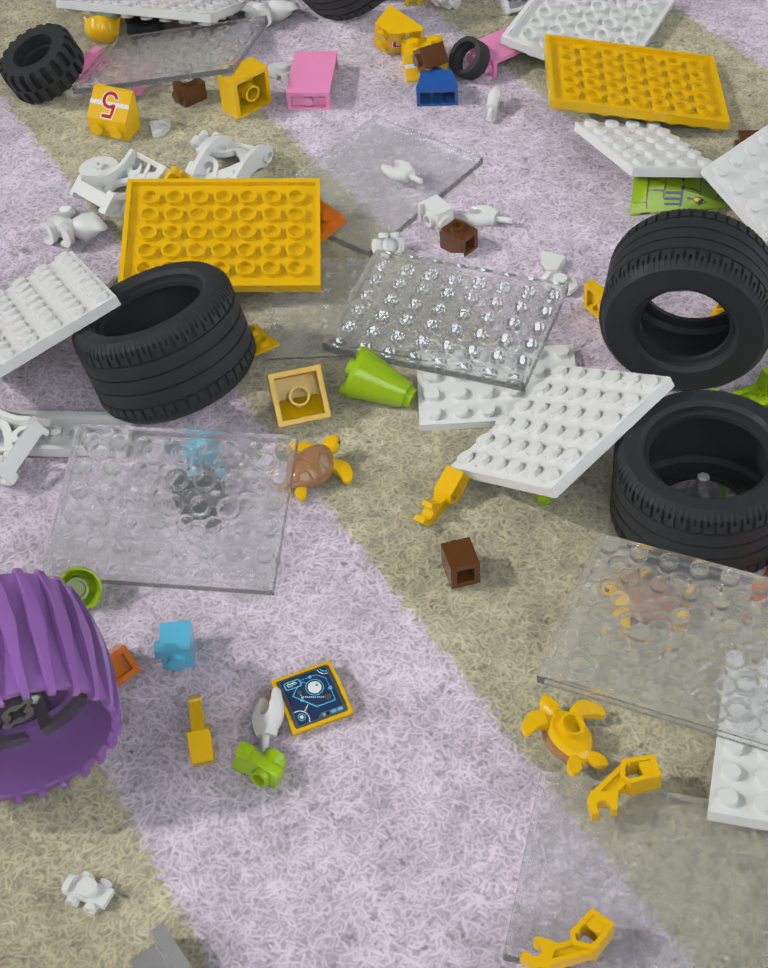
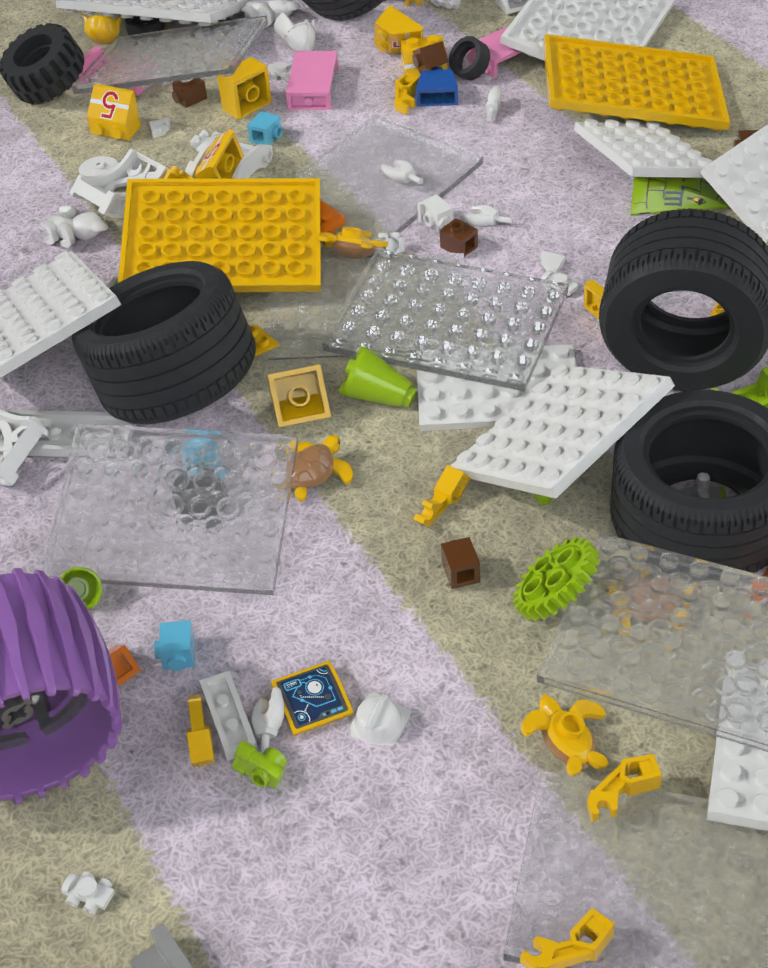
none -> yellow slope [195,129,244,179]
none -> white plate [199,671,258,761]
none -> medium azure brick [247,111,283,145]
none -> white helmet [274,13,316,51]
none -> yellow animal [318,227,388,259]
none -> white piece [350,692,411,746]
none -> yellow piece [394,72,420,115]
none -> lime gear [512,537,600,622]

